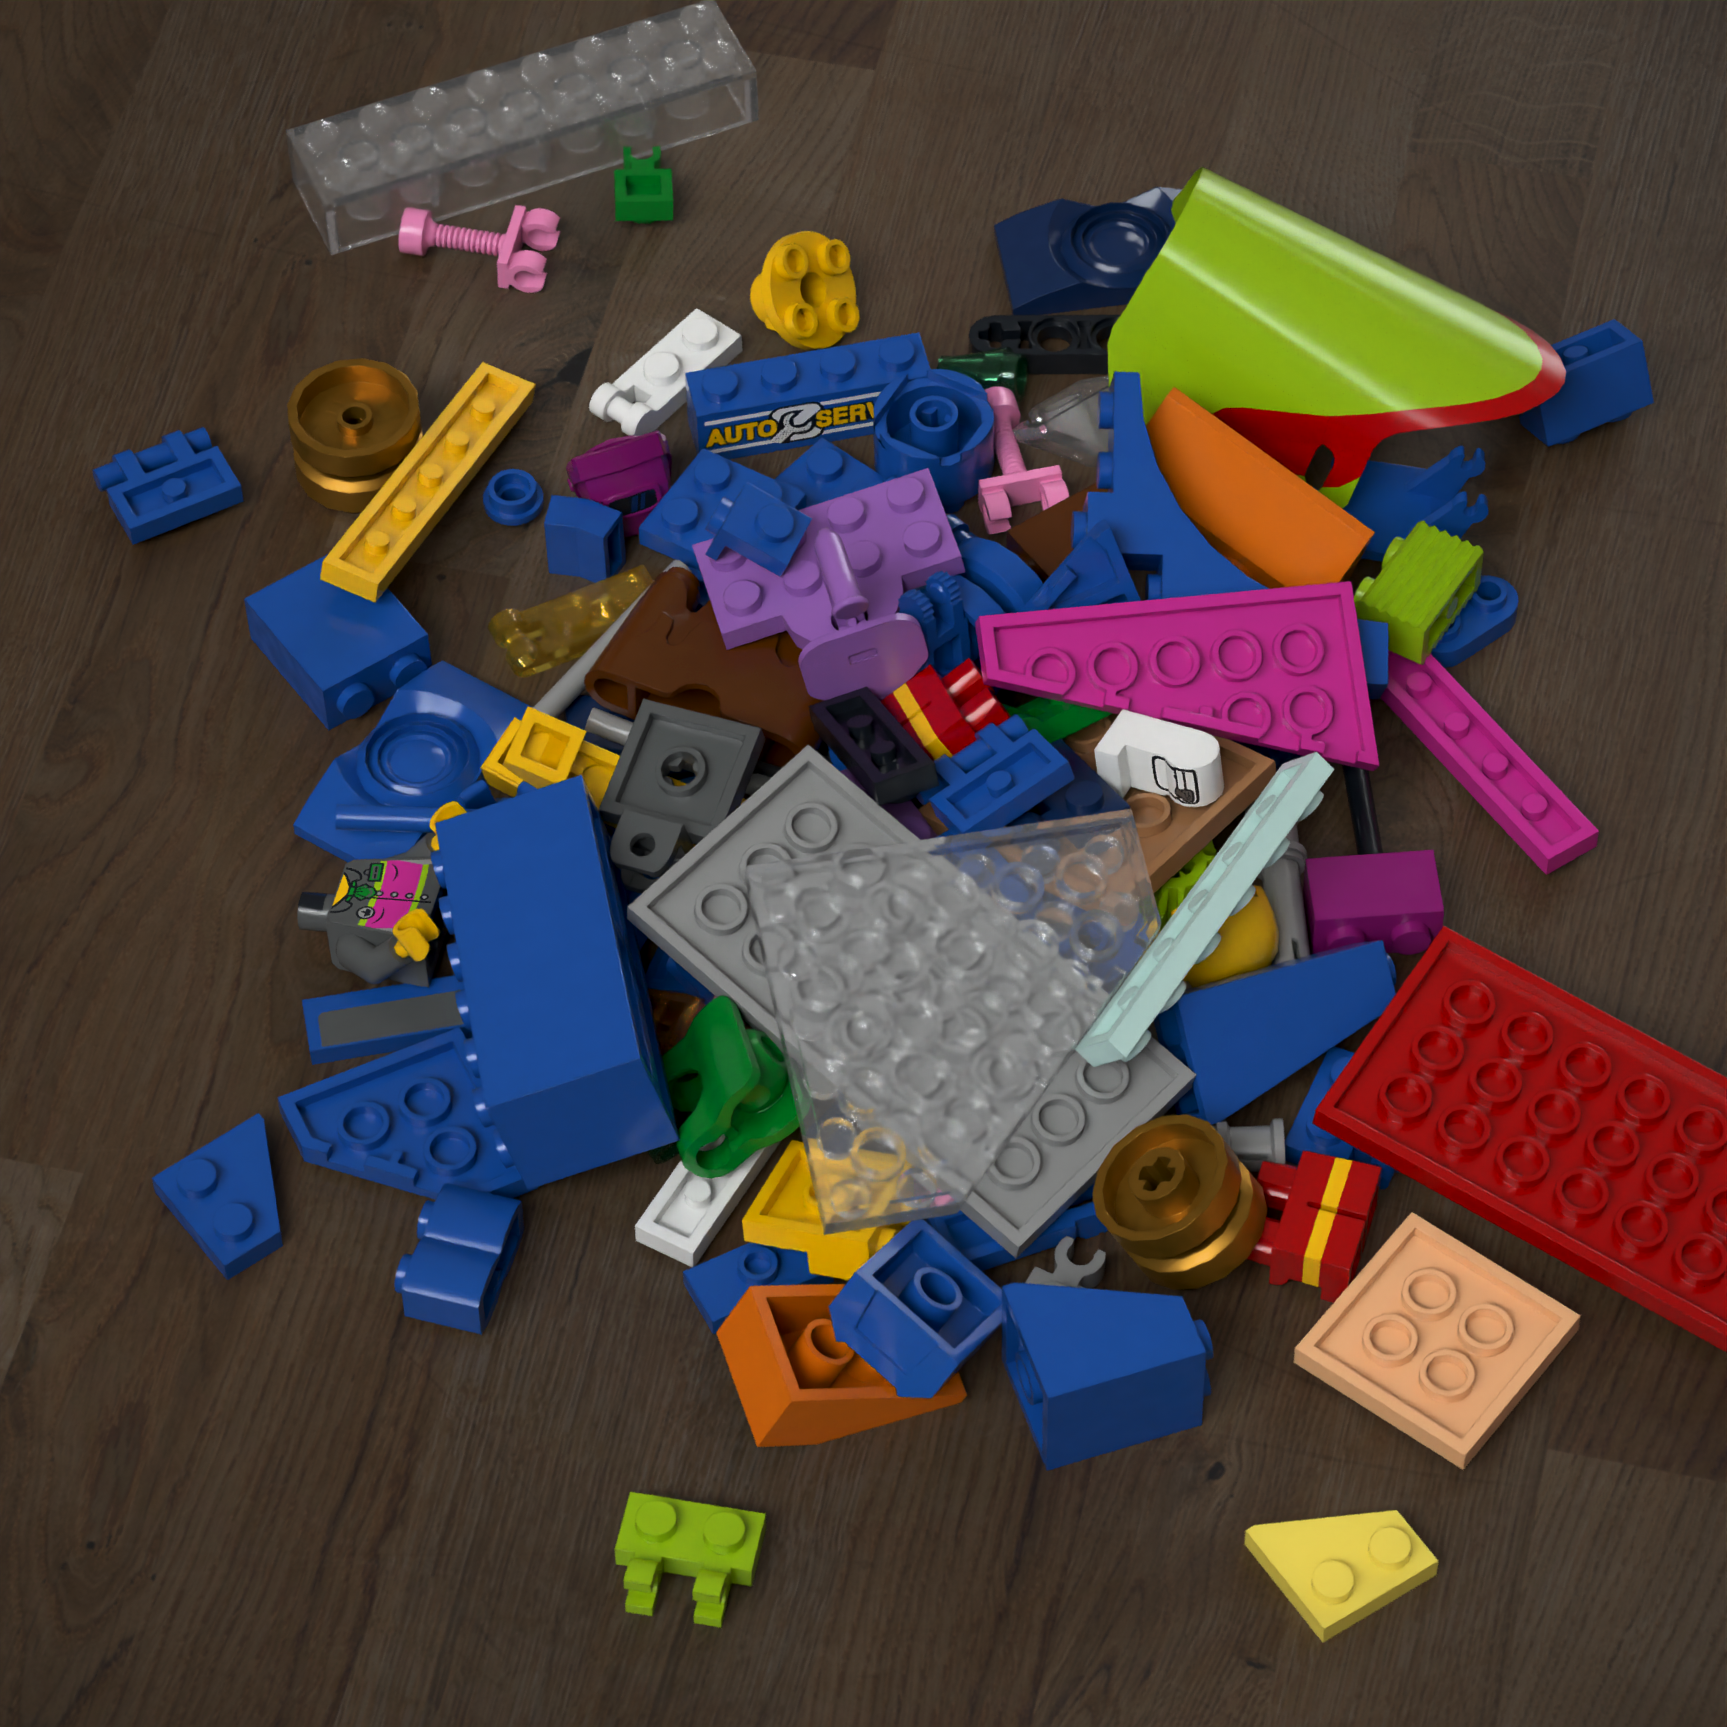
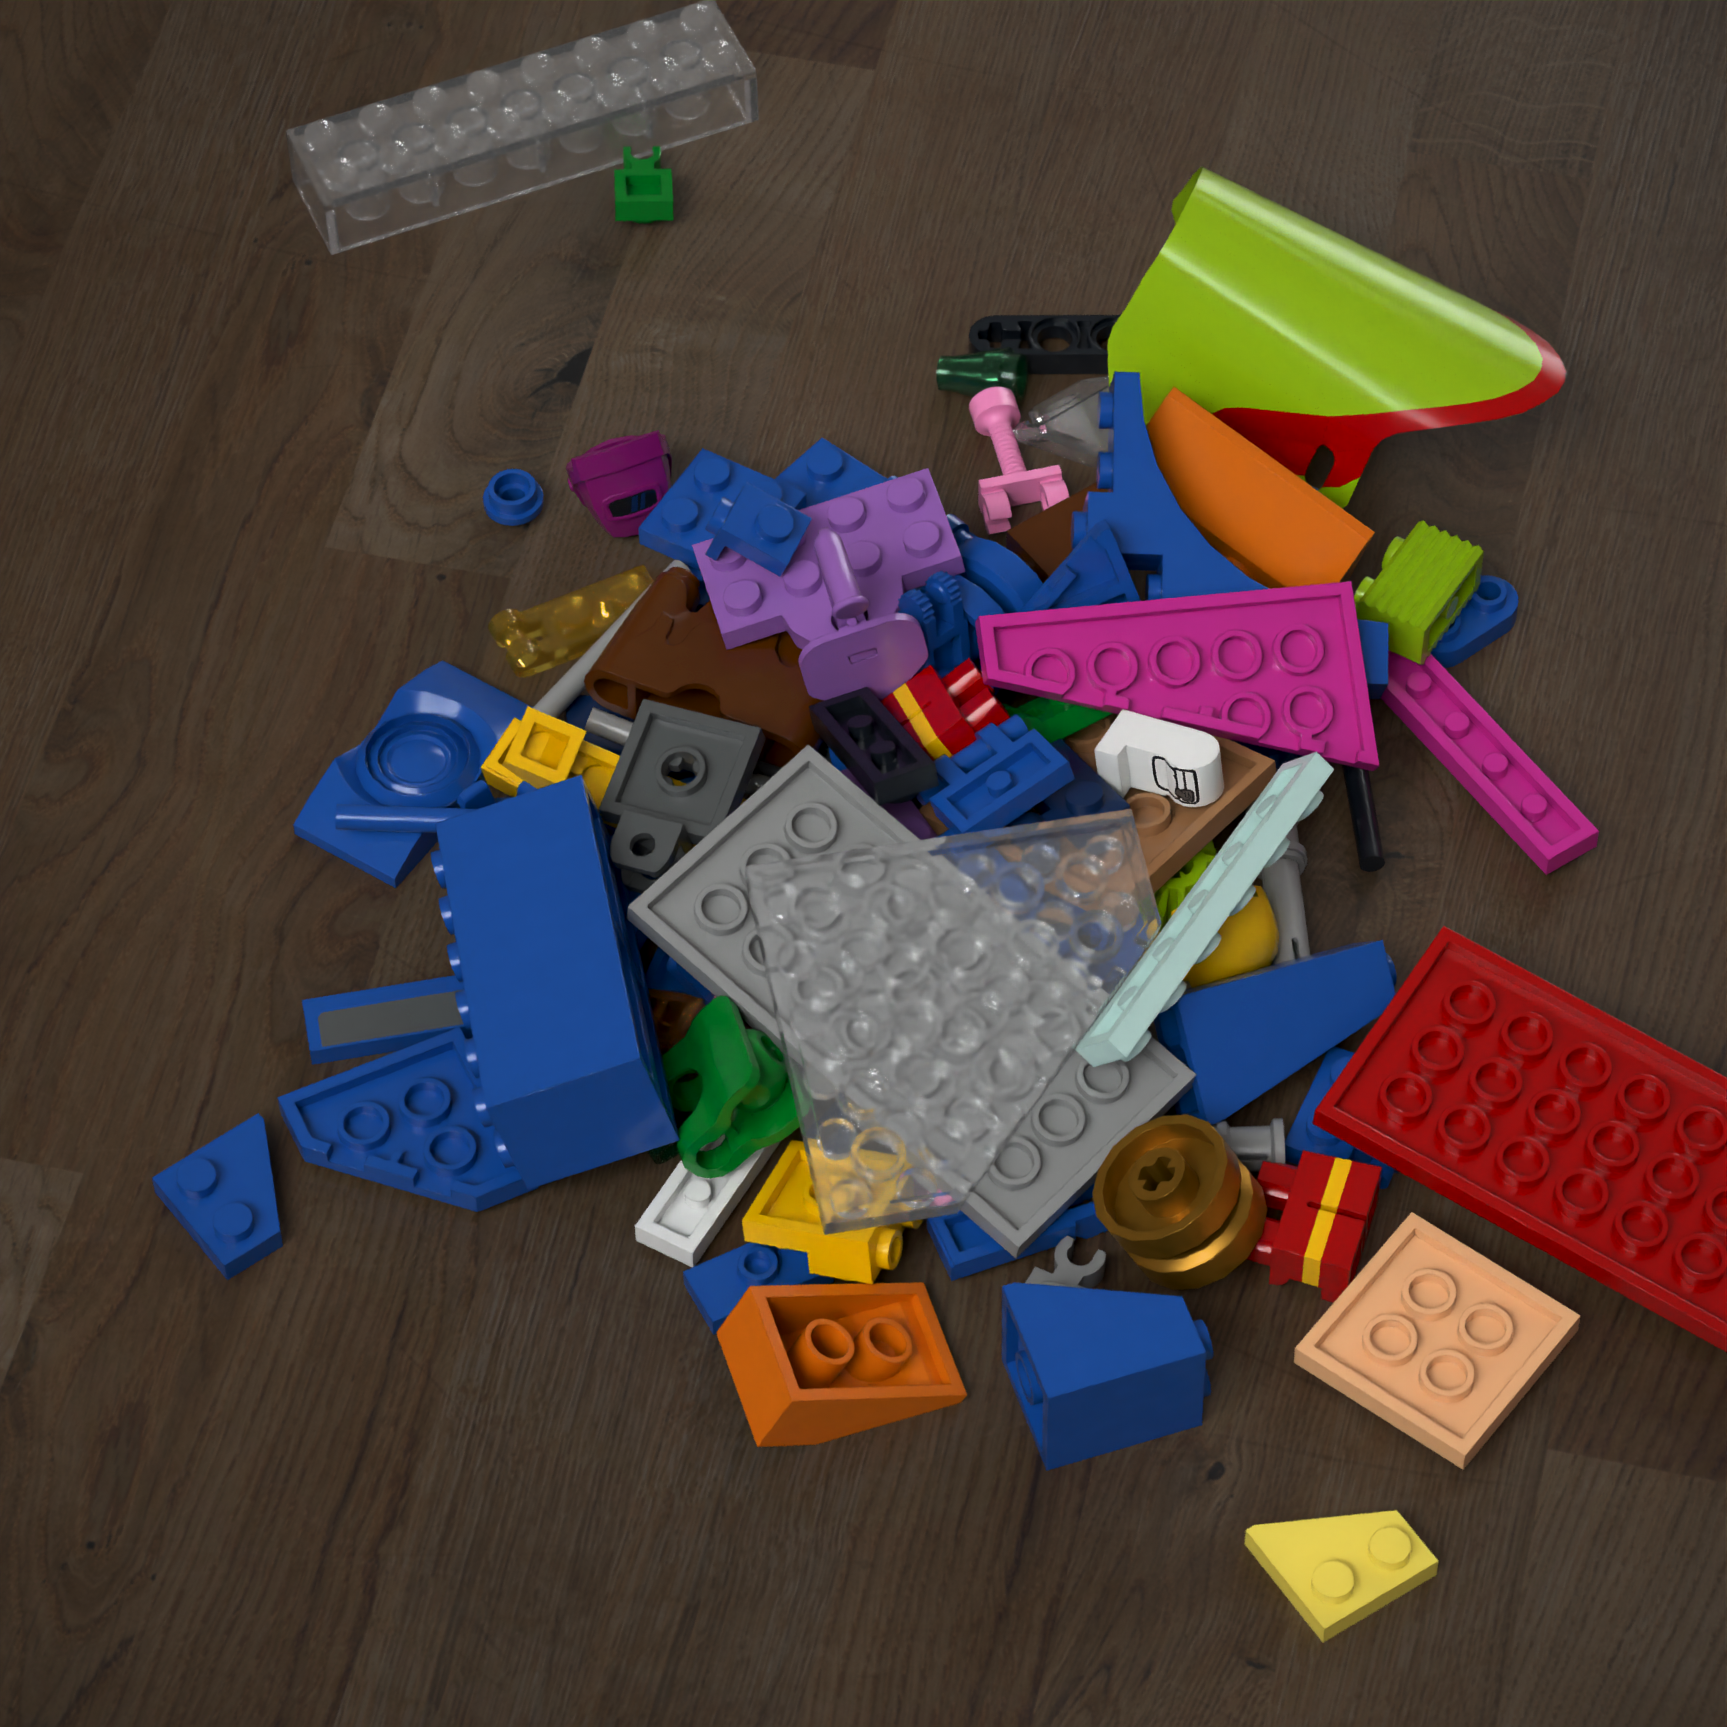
blue plate [92,427,244,545] -> none
blue brick [244,554,432,730] -> none
pearl gold wheel [287,358,423,513] -> none
torso [297,801,467,987] -> none
yellow plate [320,362,536,603] -> none
blue brick [394,1183,524,1335] -> none
bright pink bar [399,205,561,293] -> none
blue piece [544,495,626,588] -> none
white plate [589,308,742,436] -> none
lime plate [615,1492,766,1628] -> none
blue brick [685,332,931,459] -> none
yellow plate [750,231,860,350] -> none
blue slope [829,1215,1002,1398] -> none
blue brick [873,369,995,514] -> none
dark blue slope [994,187,1182,315] -> none
magenta brick [1303,850,1444,955] -> none
blue plate [1331,445,1489,561] -> none
blue brick [1519,319,1654,447] -> none

